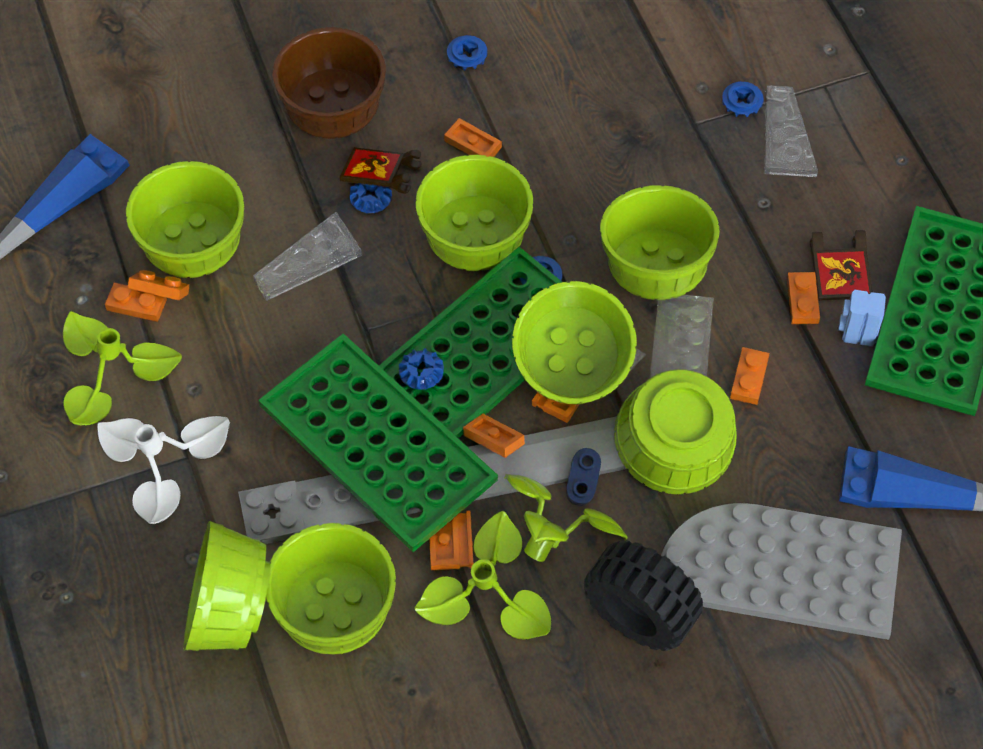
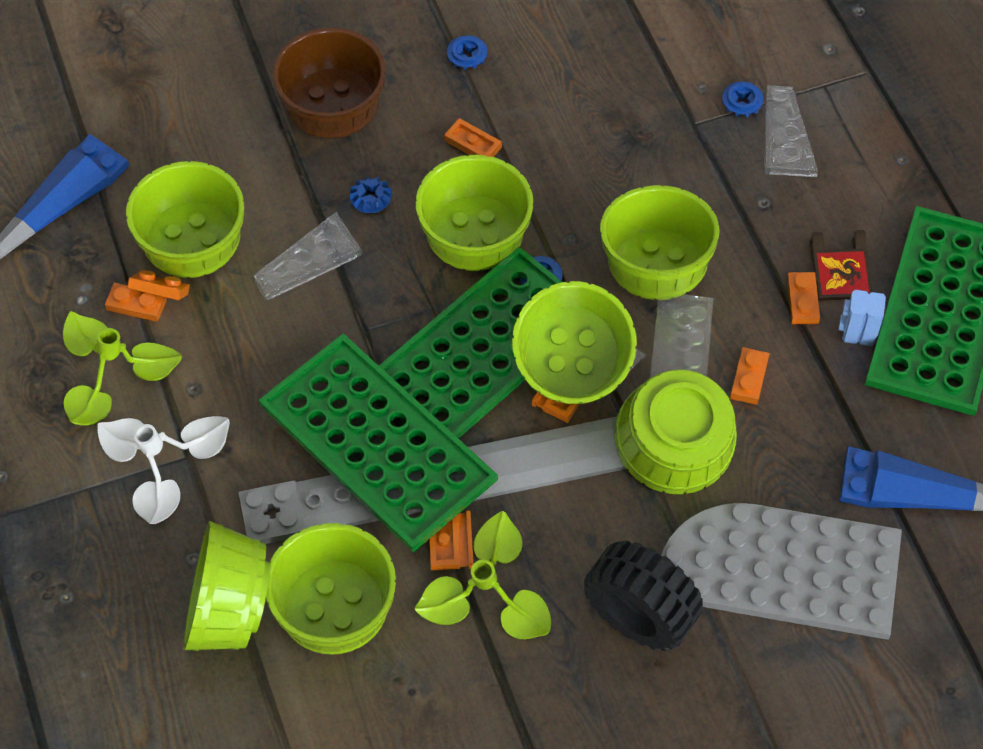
flag [340,147,422,194] -> none
blue gear [399,348,444,390] -> none
orange plate [463,414,525,458] -> none
lime plant [504,474,628,562] -> none
dark blue plate [566,448,601,506] -> none

